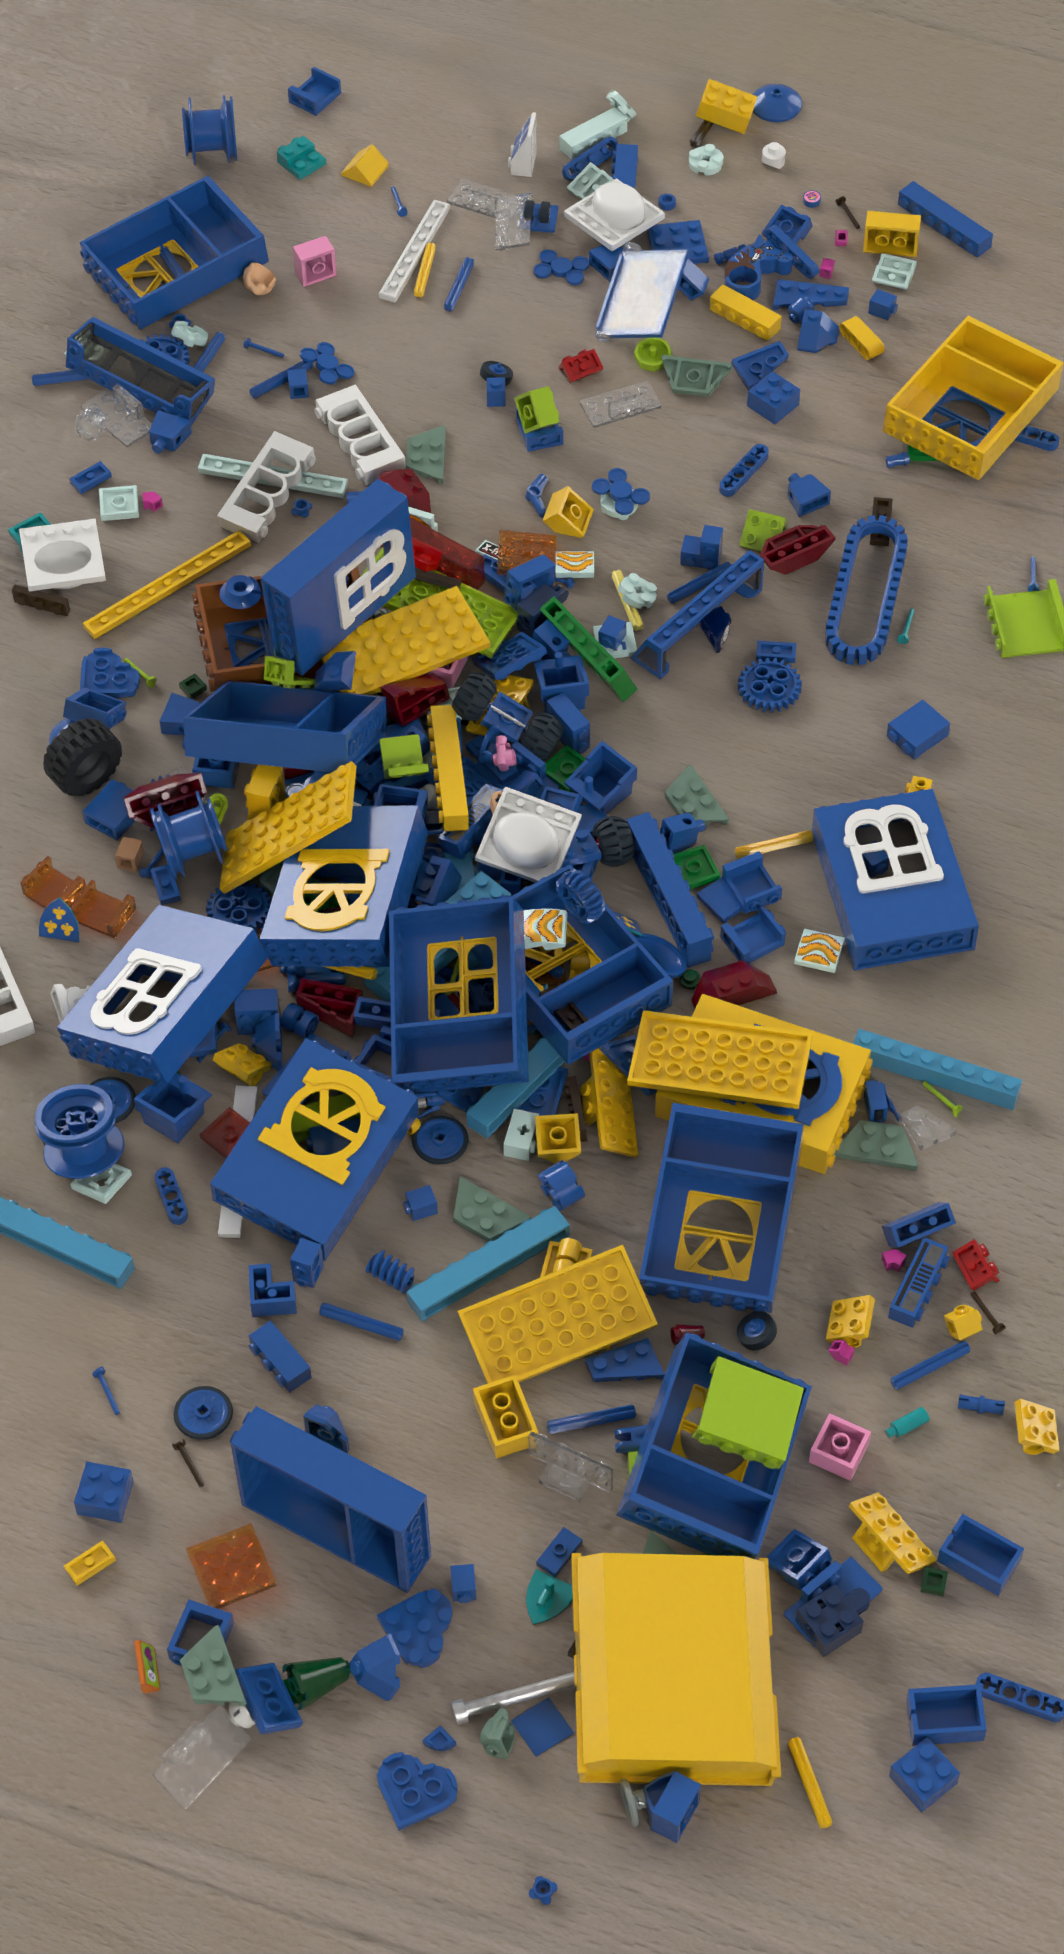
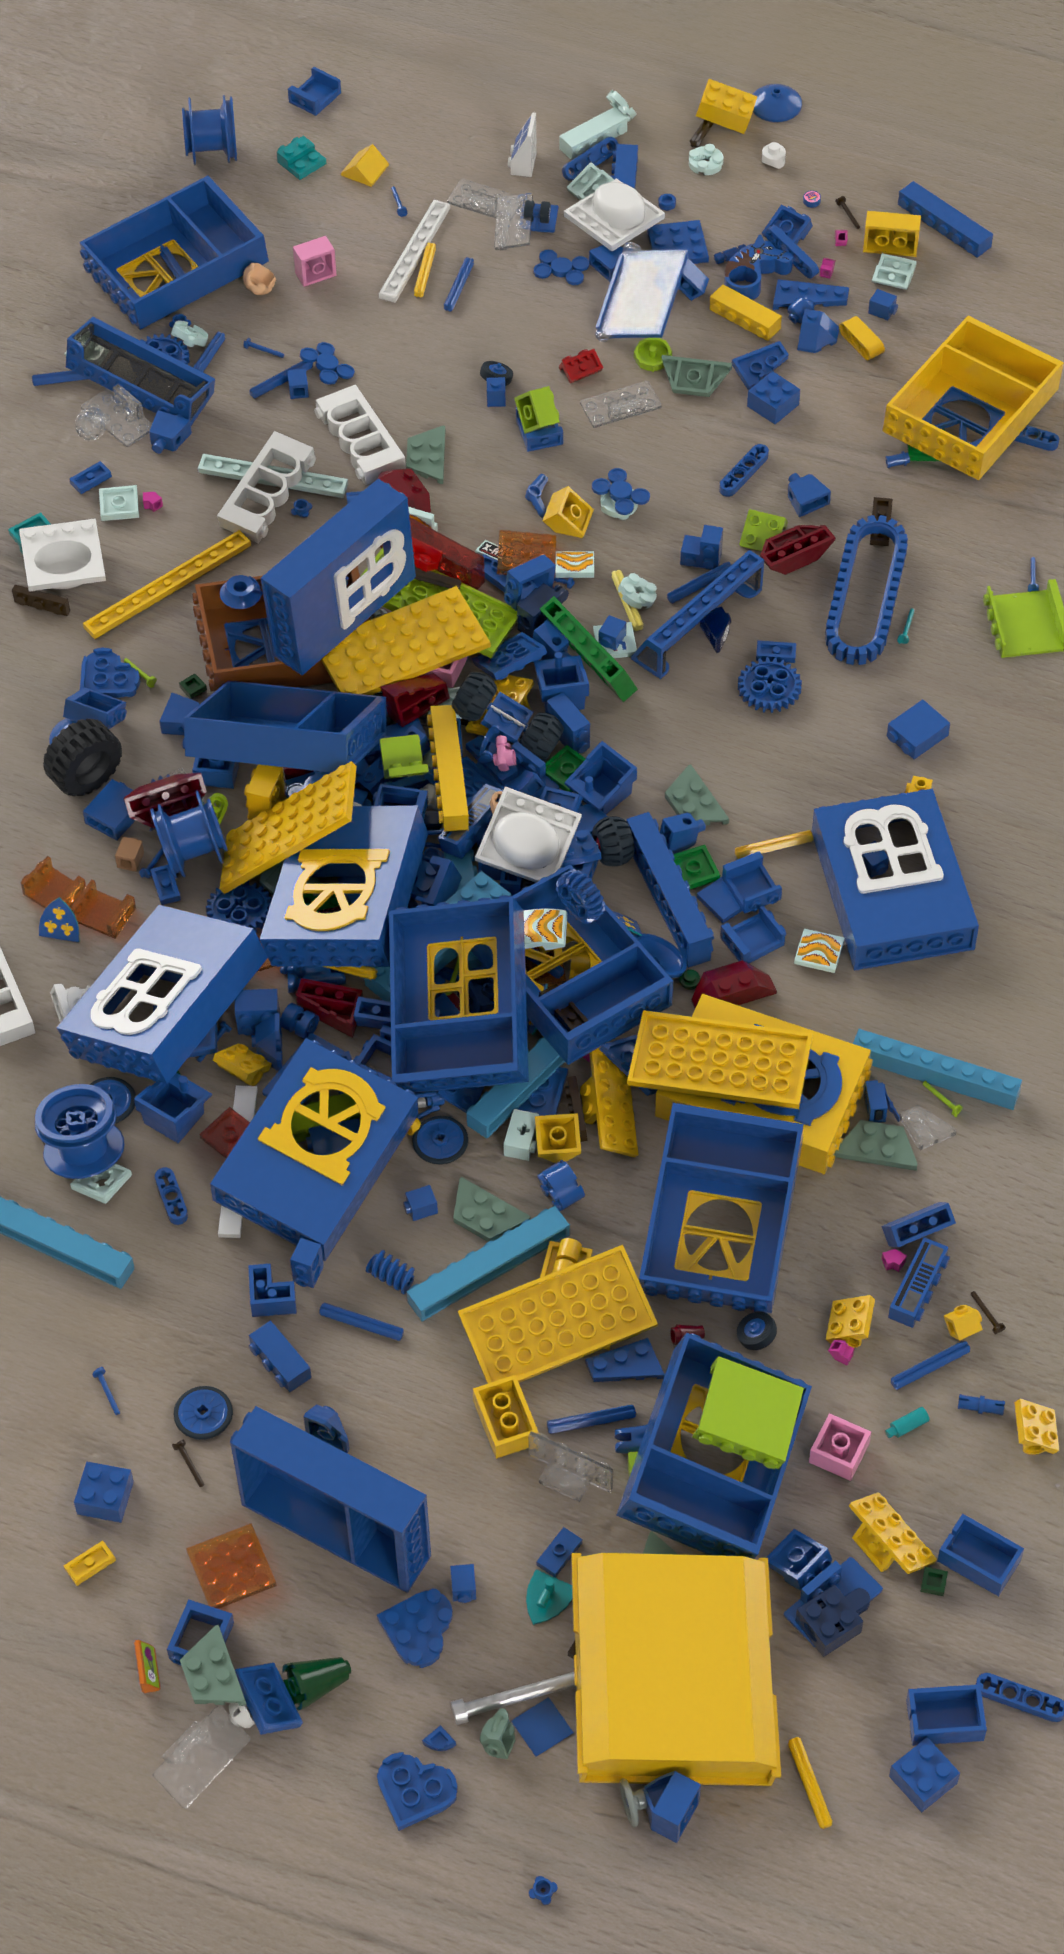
lime bracket [264,656,315,688] -> none
blue slope [314,651,356,691] -> none
blue slope [349,1634,400,1701] -> none
red bracket [952,1239,1000,1291] -> none

